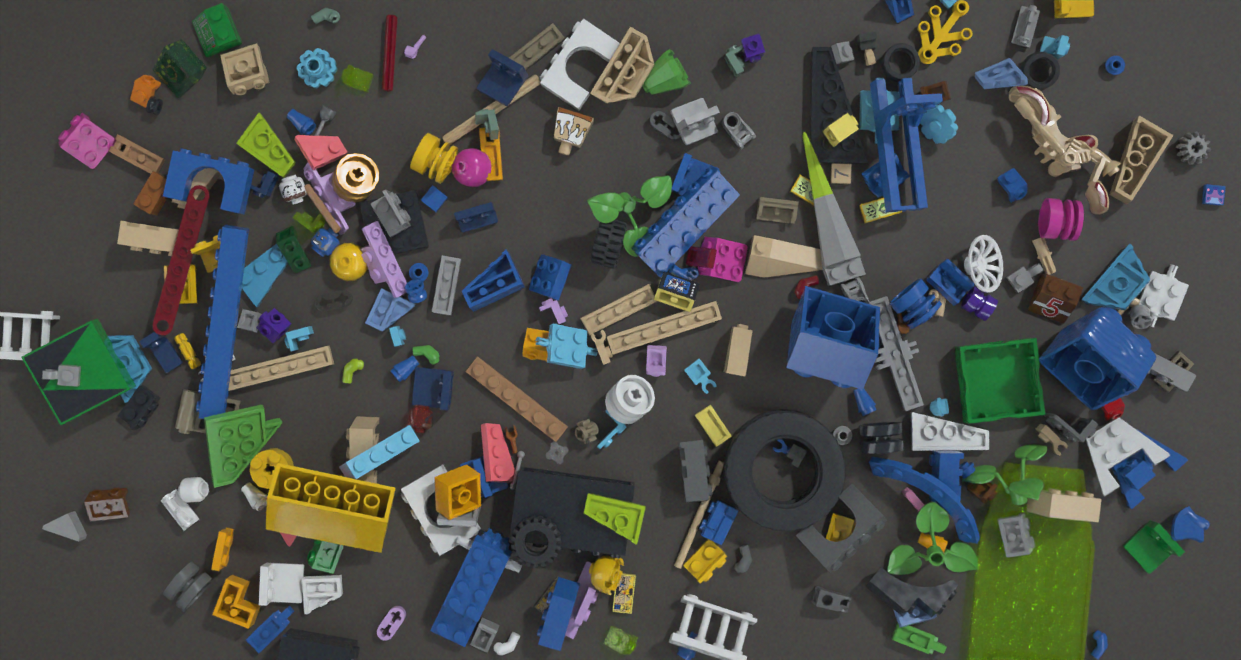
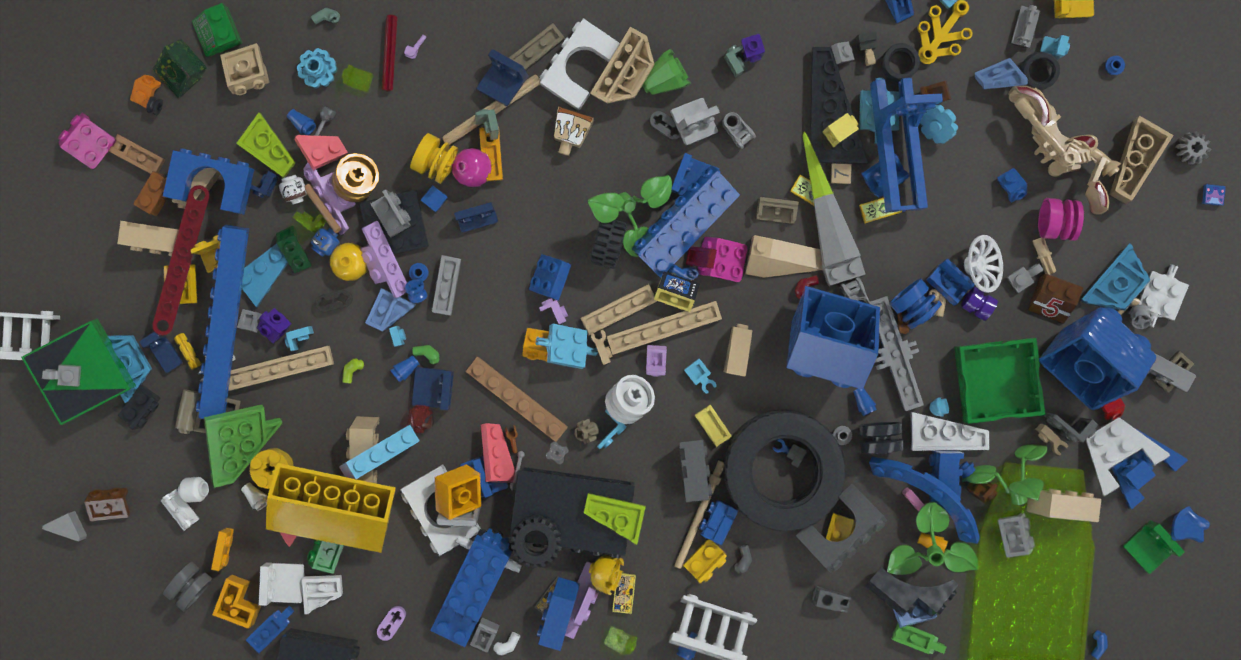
blue wedge [462,249,525,312] -> none

